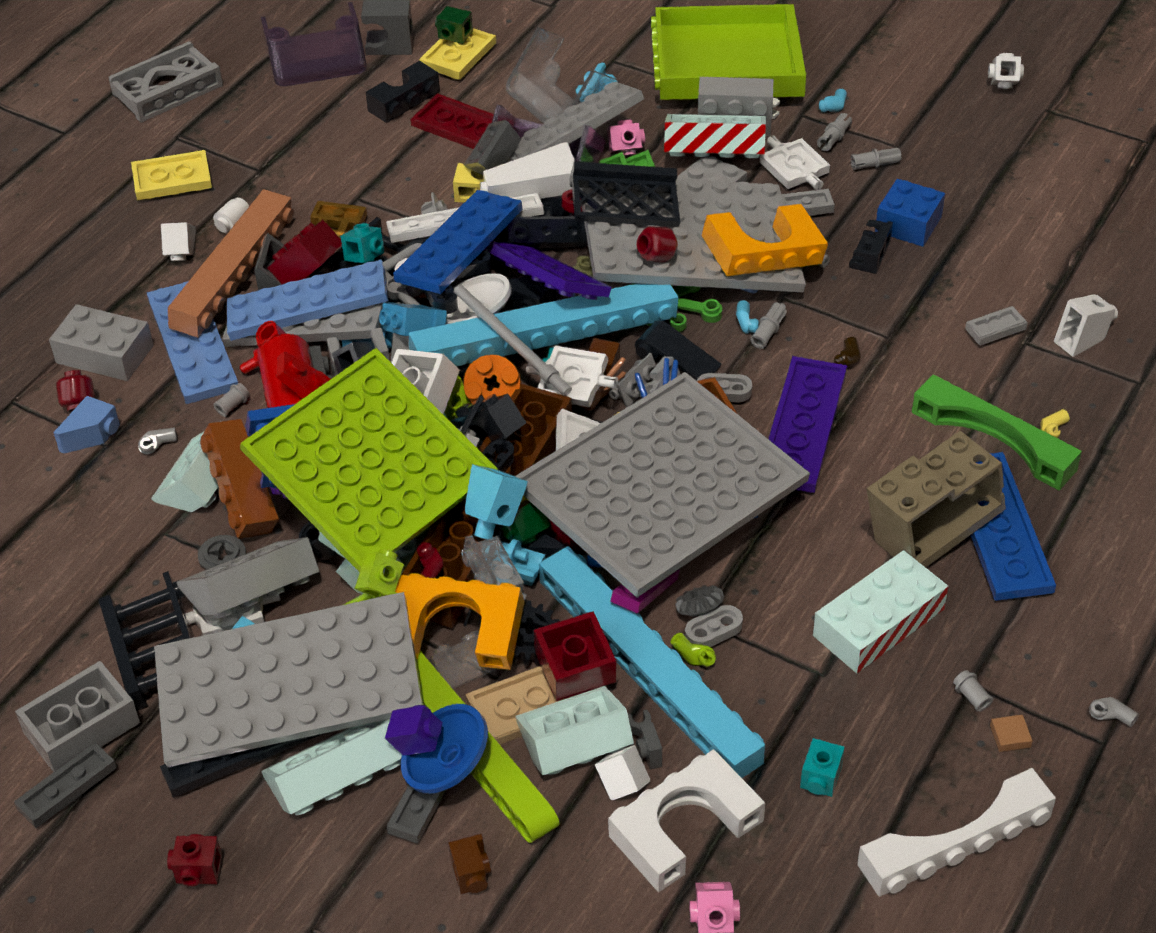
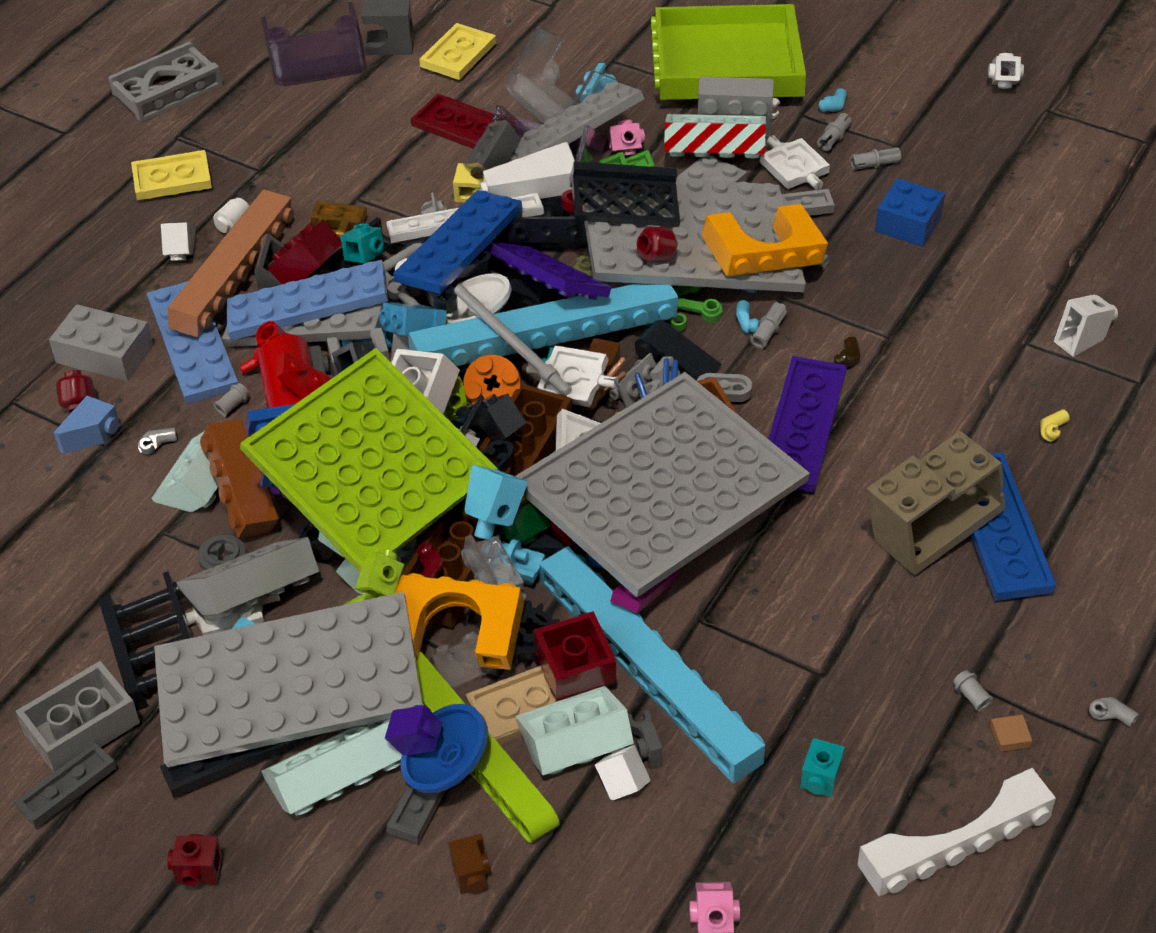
black arch [365,61,440,123] -> none
dark green brick [435,6,473,44] -> none
white arch [608,749,765,893] -> none
lime arm [670,633,716,667] -> none
dark grey gear [675,585,724,616] -> none
light grey plate [685,605,743,647] -> none
light aqua brick [813,550,948,673] -> none
black hinge [849,220,893,274] -> none
bright green arch [912,374,1082,491] -> none
light grey plate [965,306,1028,346] -> none

